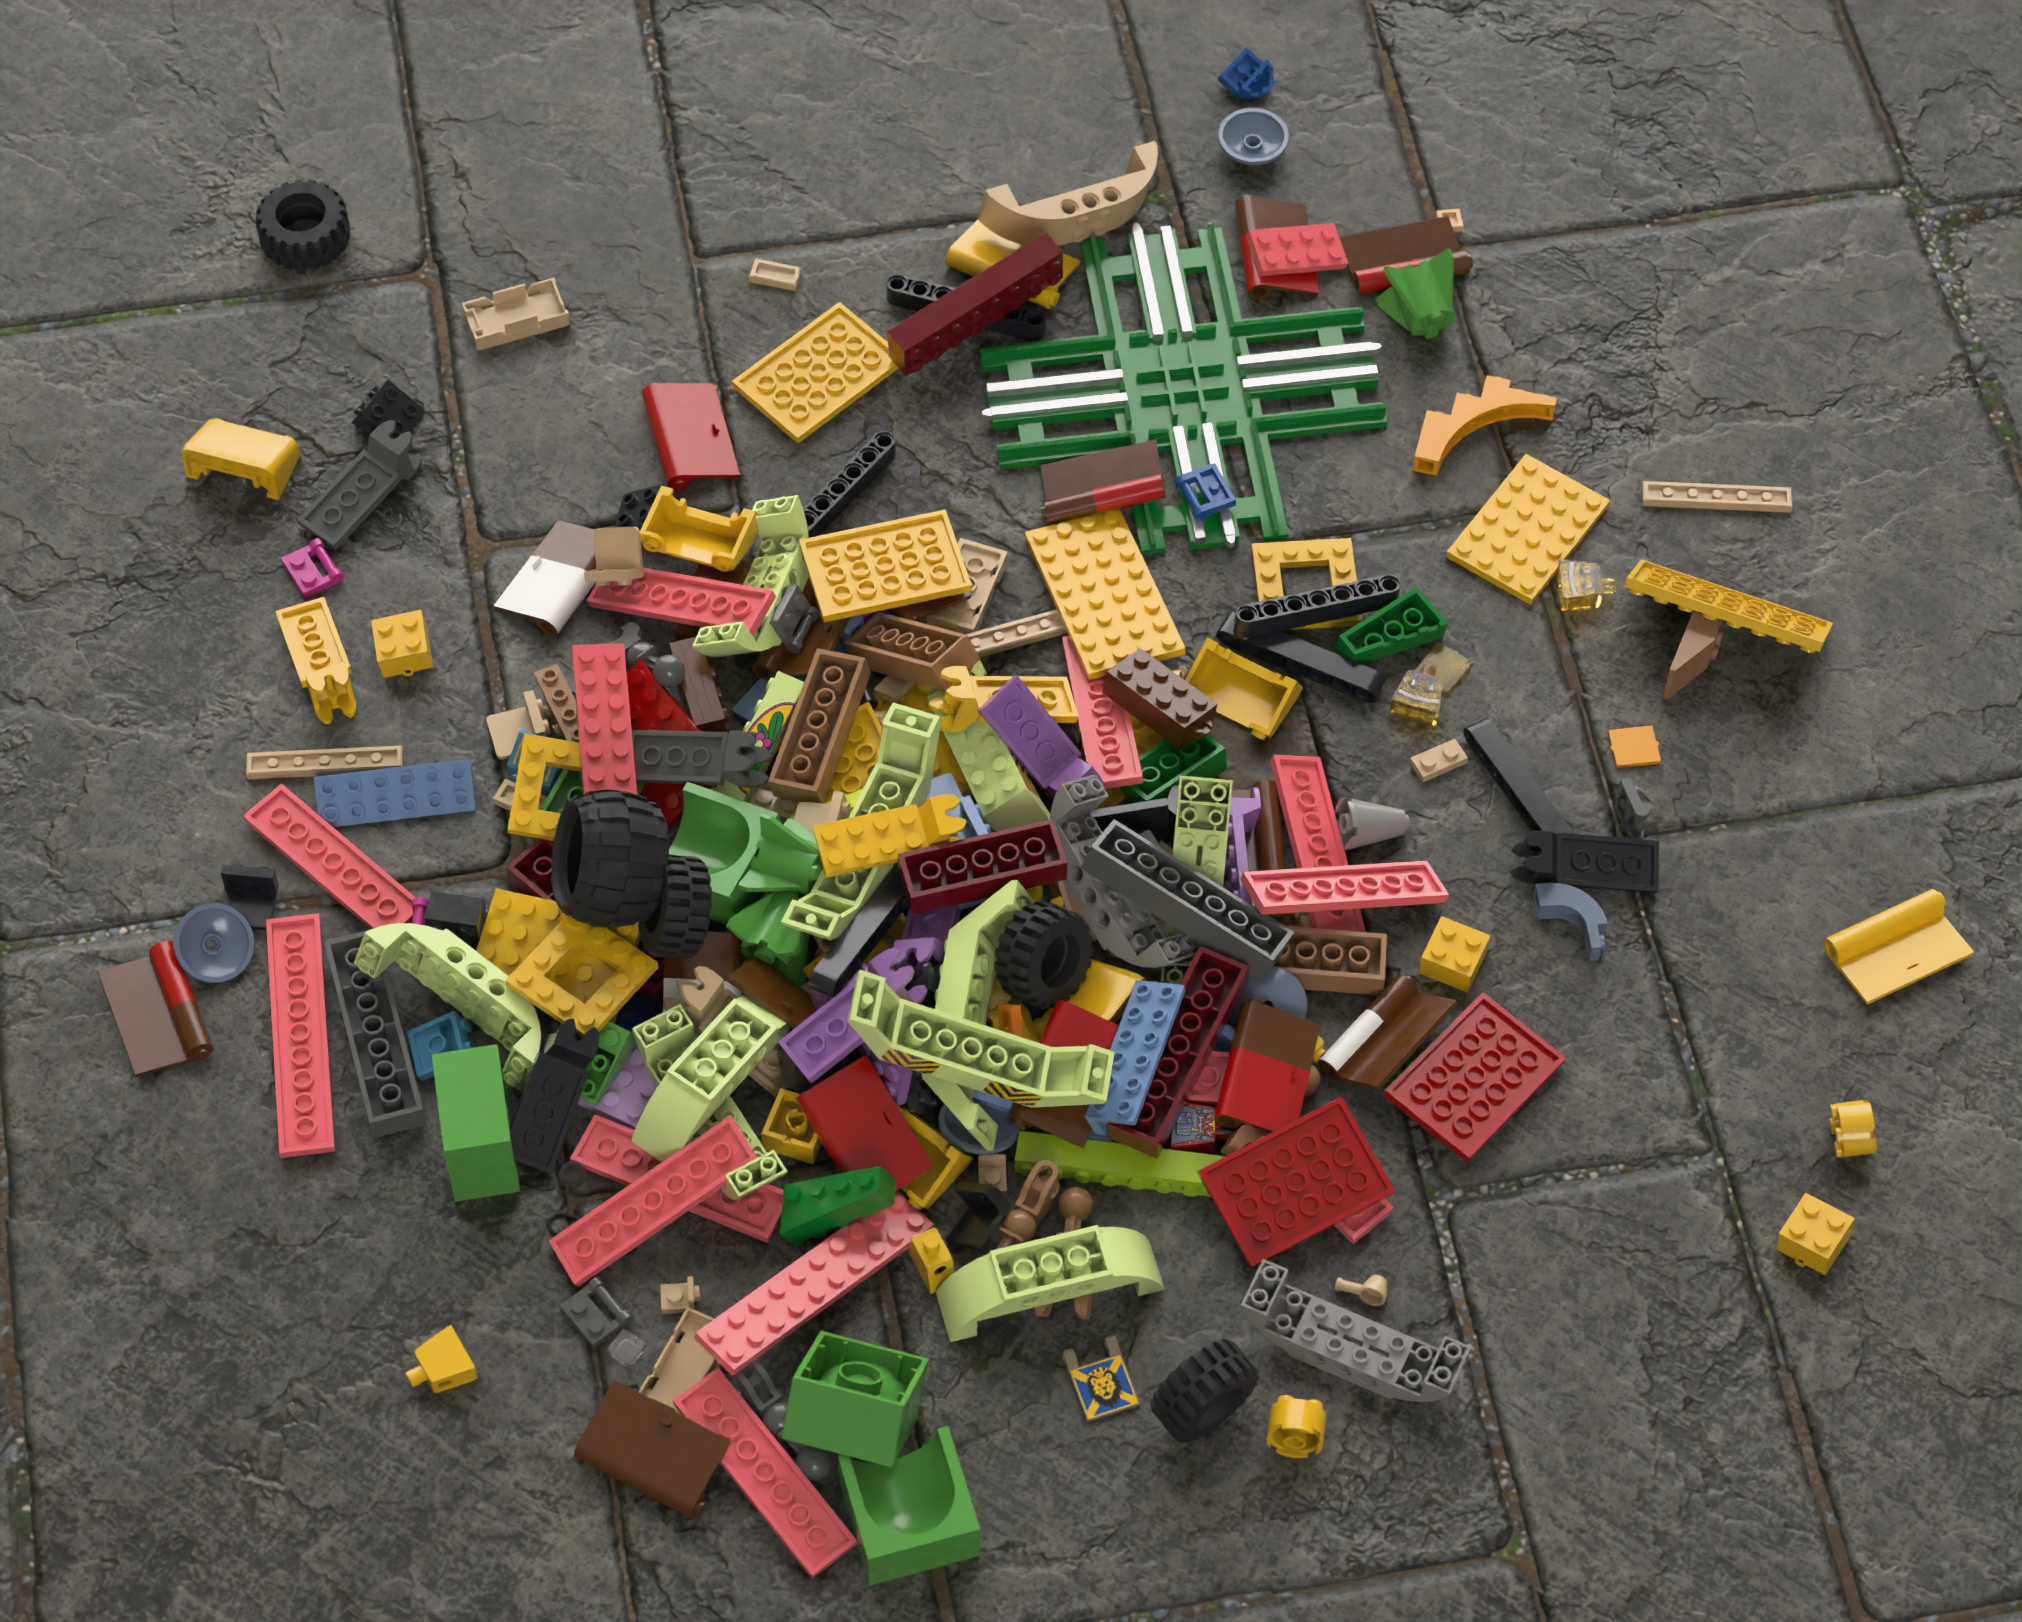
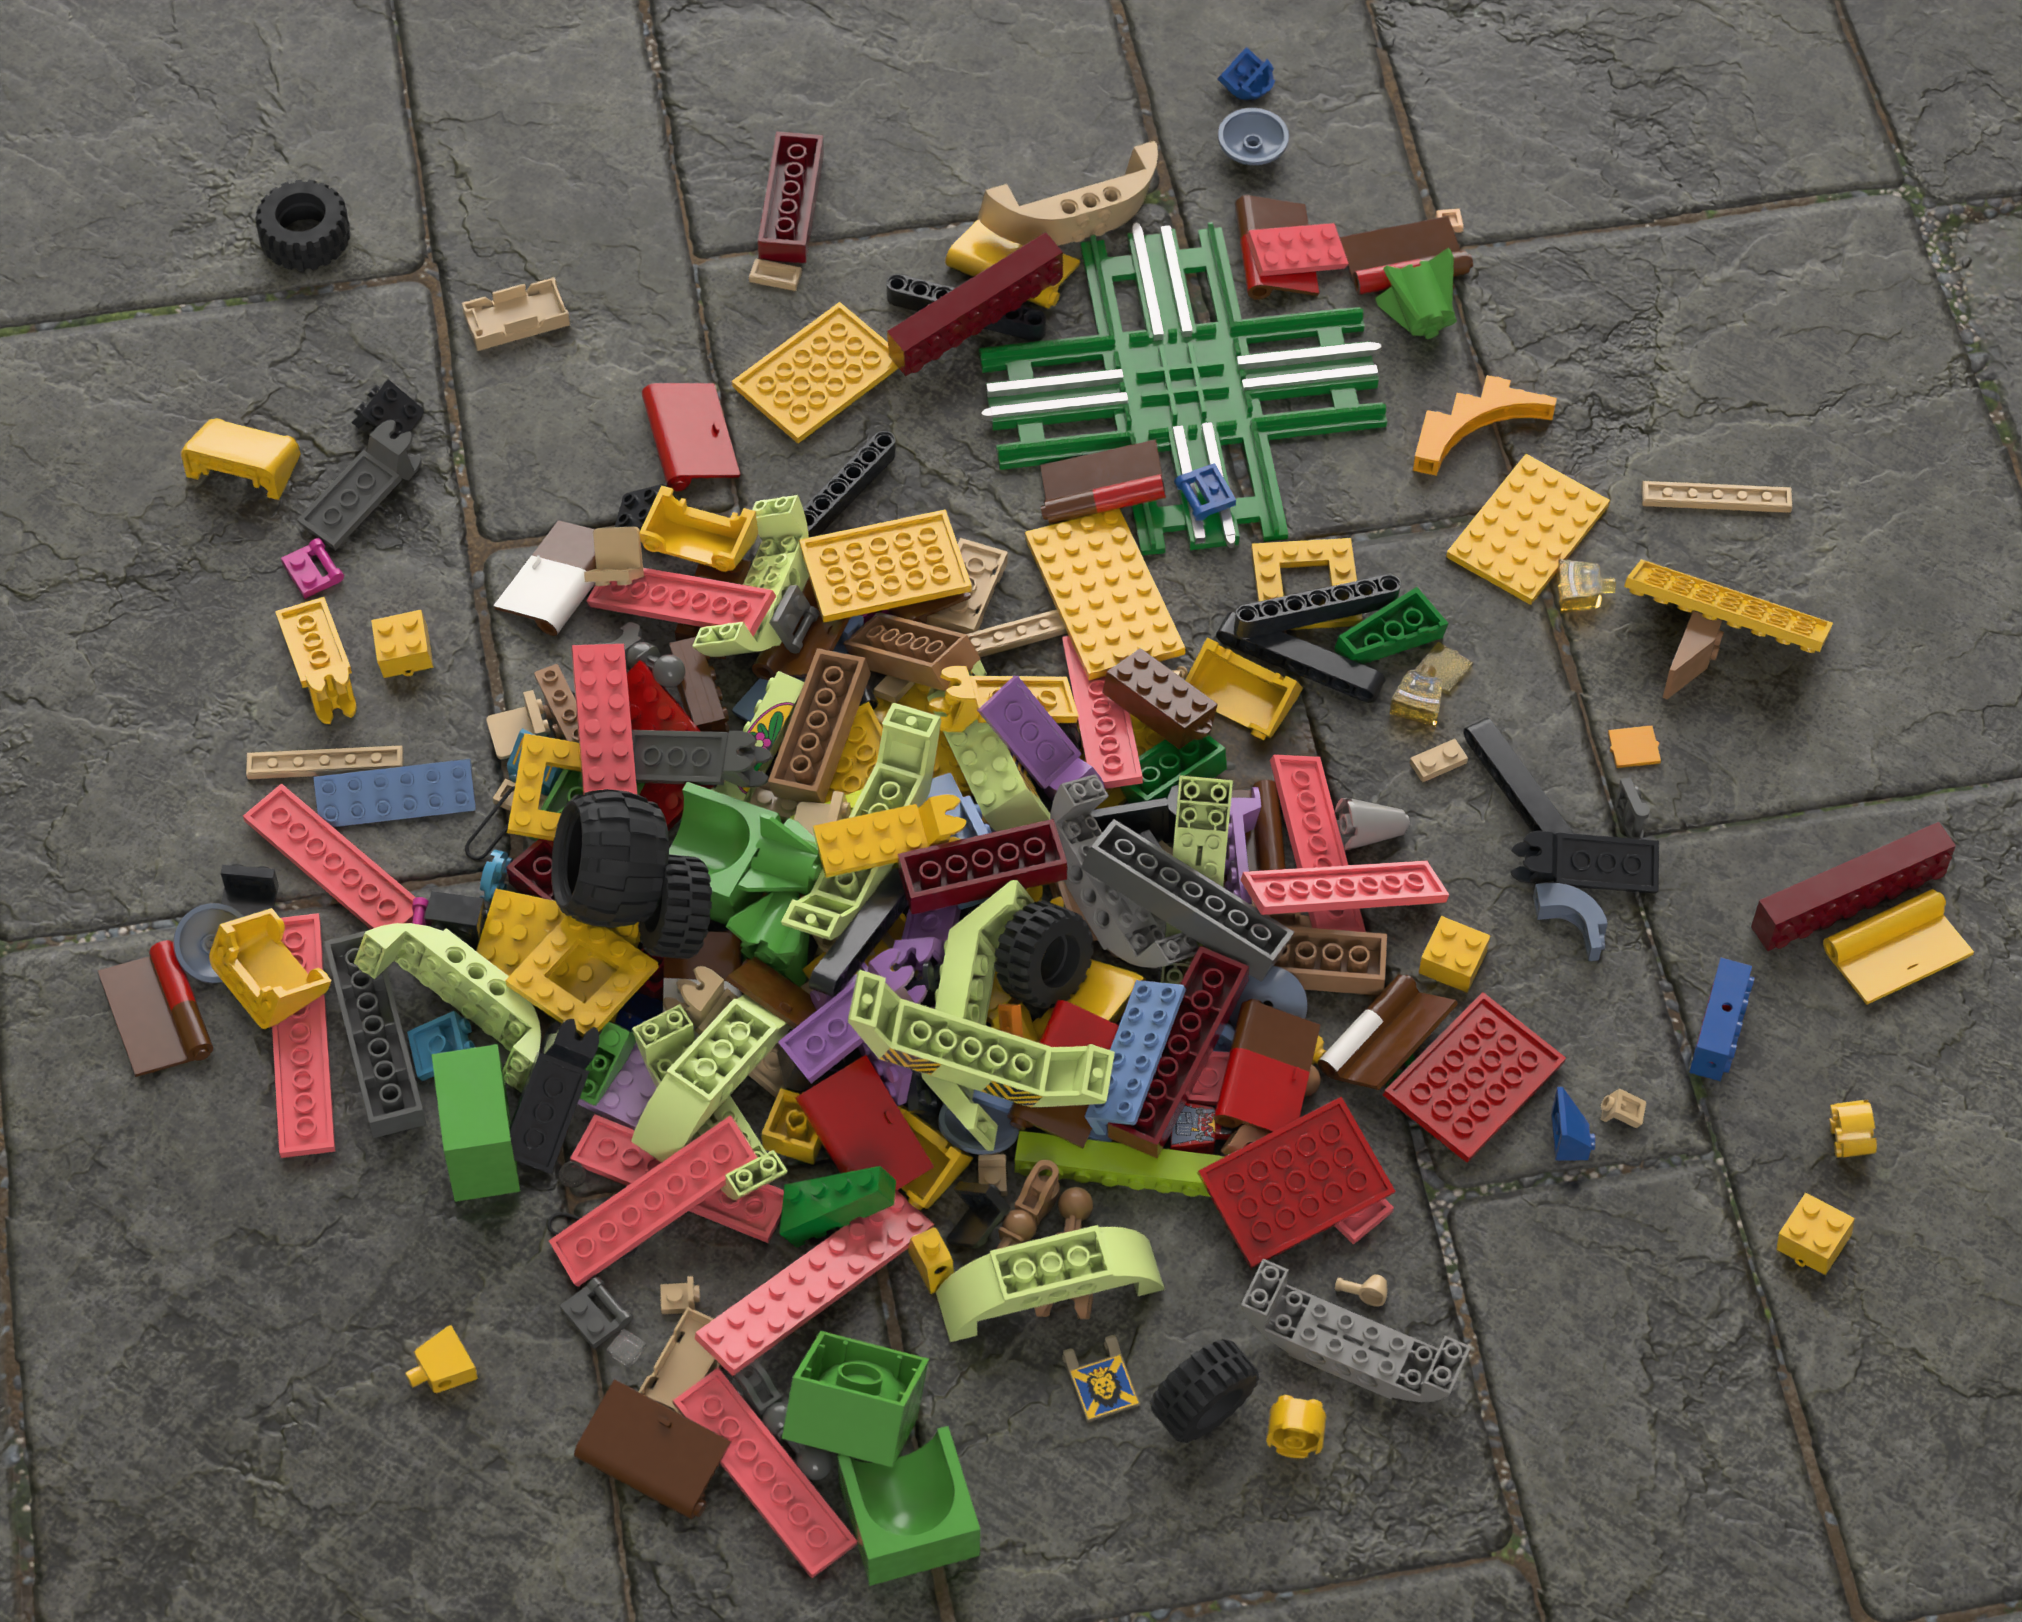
none -> yellow windscreen [209,908,331,1029]
none -> black piece [465,786,515,860]
none -> dark azure plate [480,850,513,903]
none -> brick [758,131,824,263]
none -> blue slope [1551,1087,1595,1161]
none -> tan bracket [1601,1089,1646,1128]
none -> blue brick [1689,958,1754,1081]
none -> dark red brick [1751,822,1956,951]

